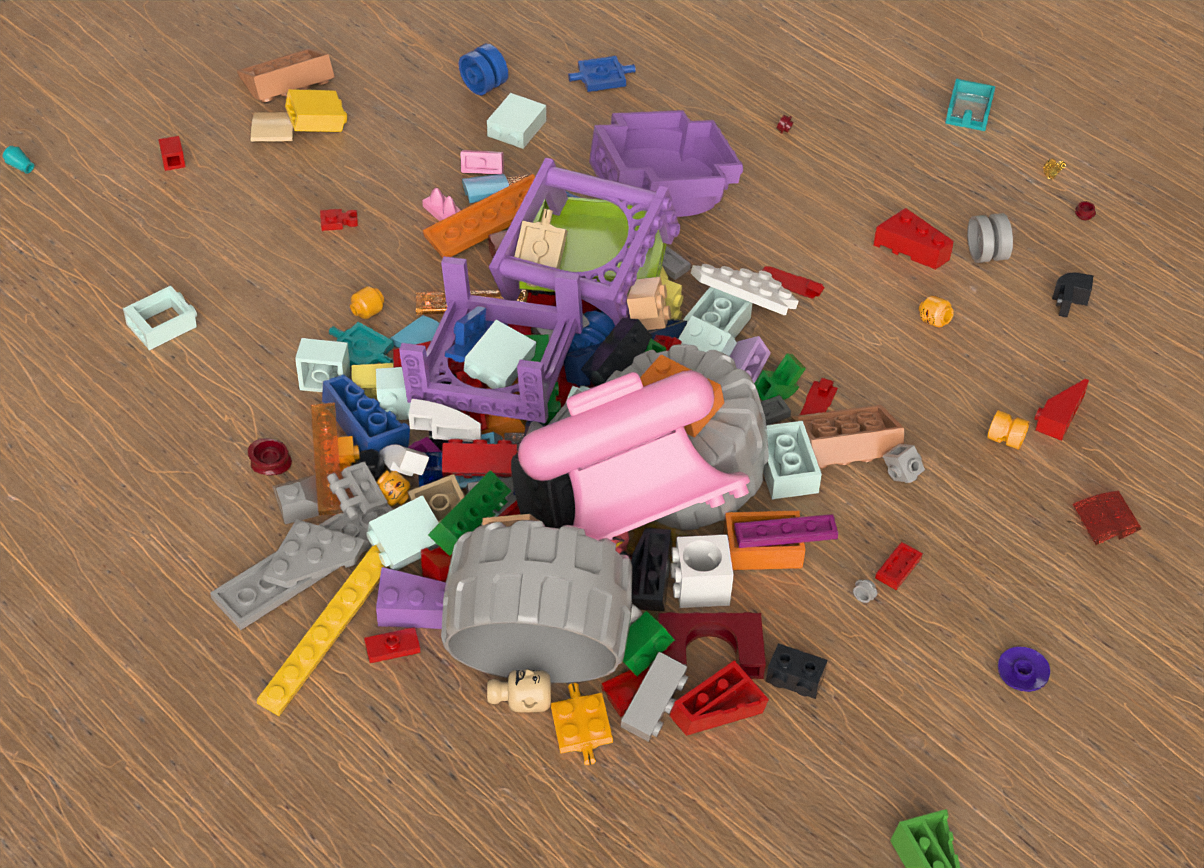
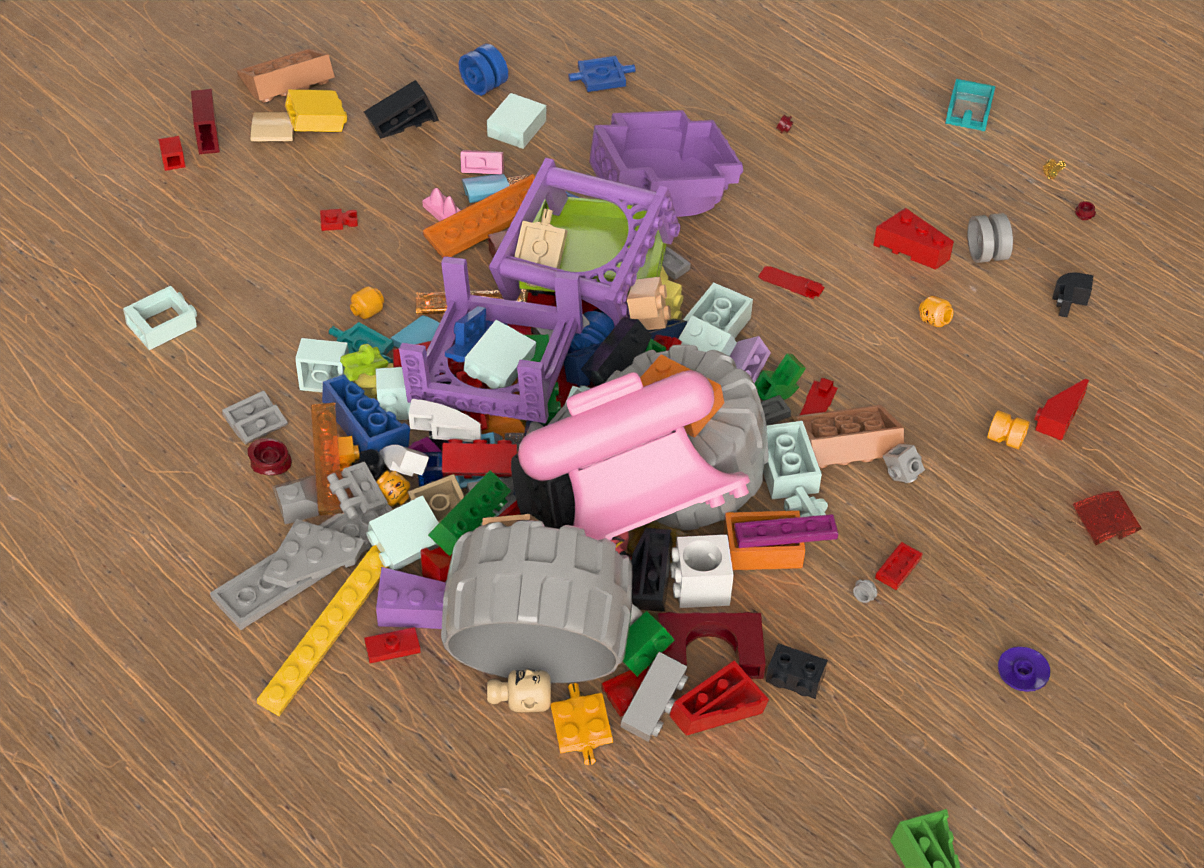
teal cone [3,145,34,174] -> none
white wing [691,264,799,315] -> none
none -> dark red brick [191,89,220,155]
none -> light grey slope [222,391,288,445]
none -> lime hips [340,344,389,381]
none -> black wedge [363,80,439,139]
none -> light aqua hips [784,486,828,517]

